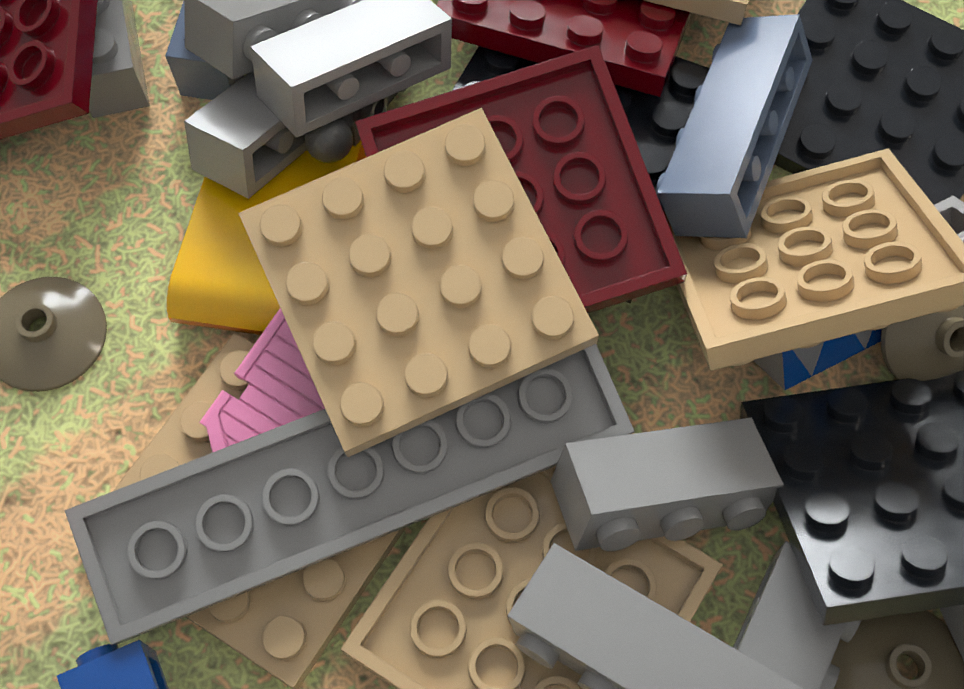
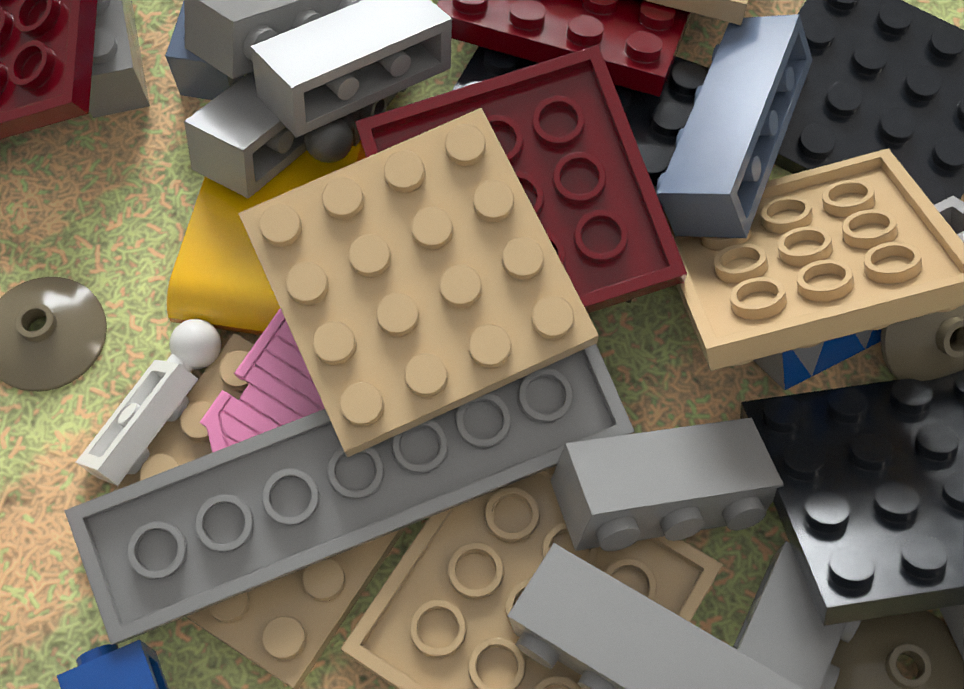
none -> white plate [76,319,221,486]

